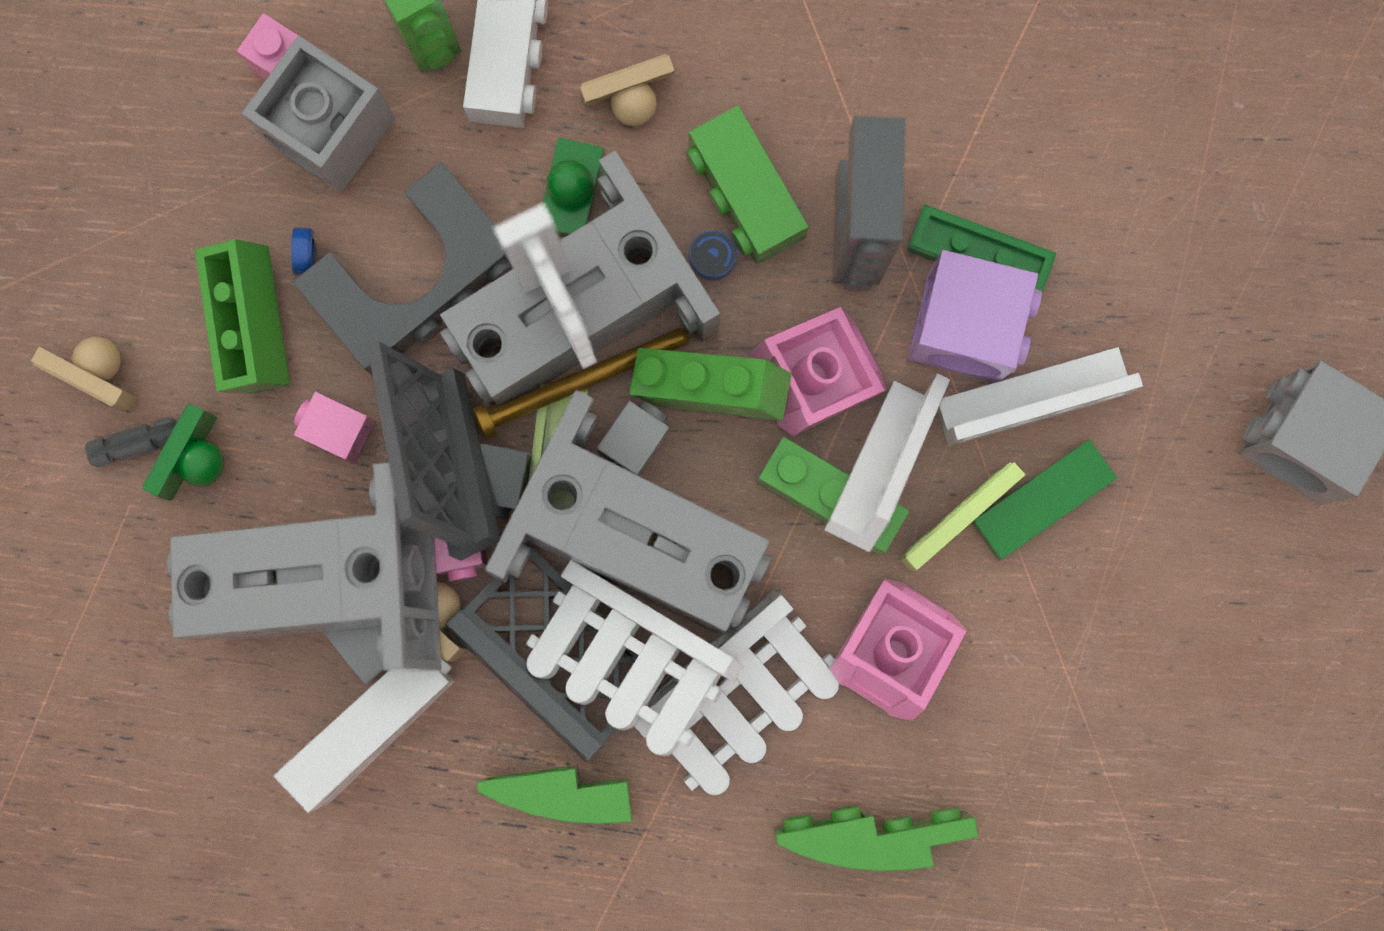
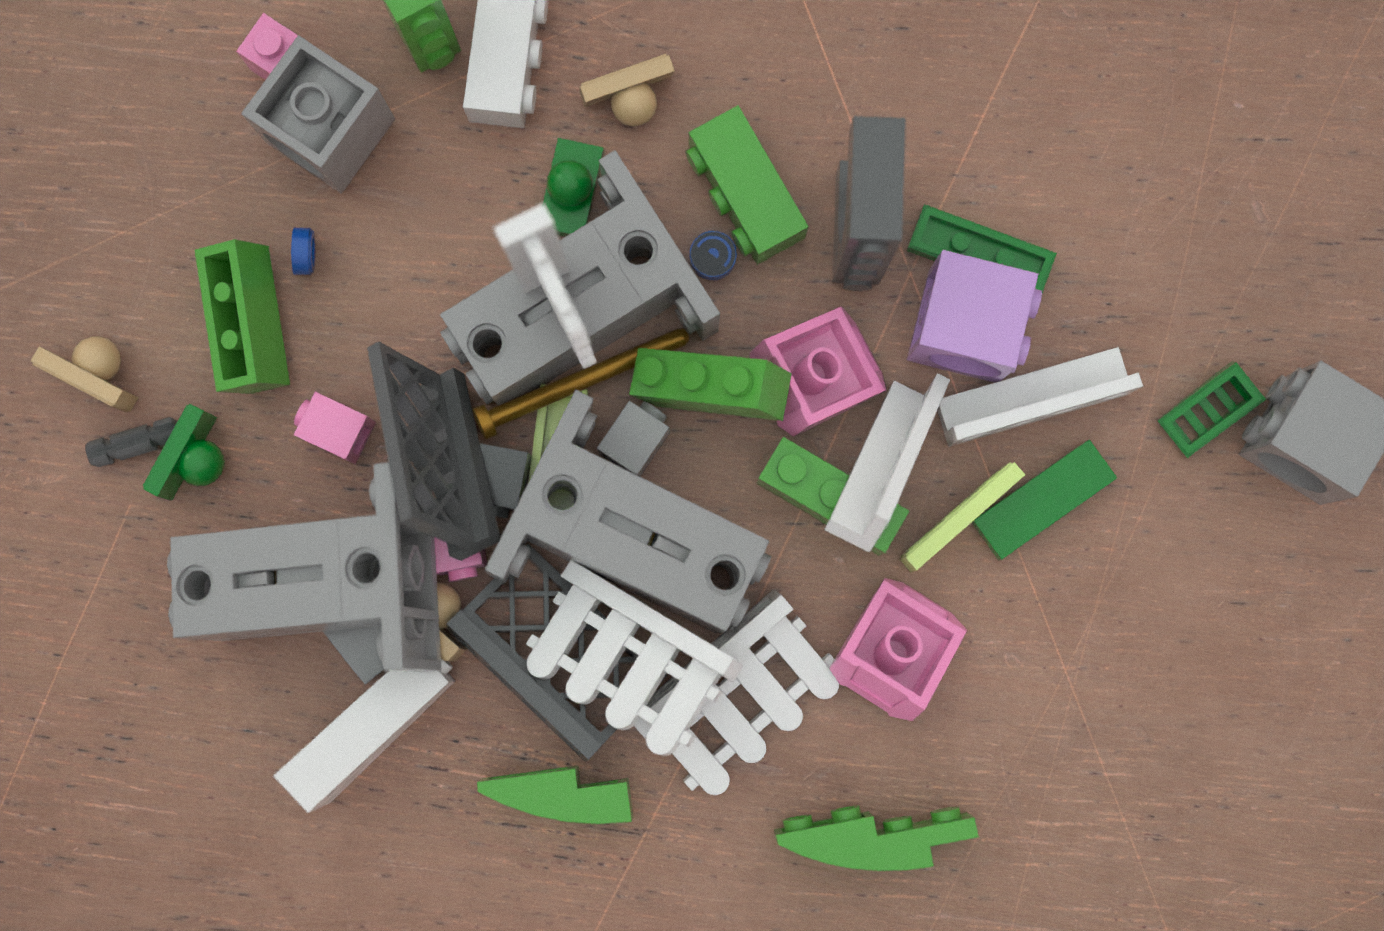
dark grey arch [293,162,513,375] -> none
none -> green slope [1157,361,1266,458]

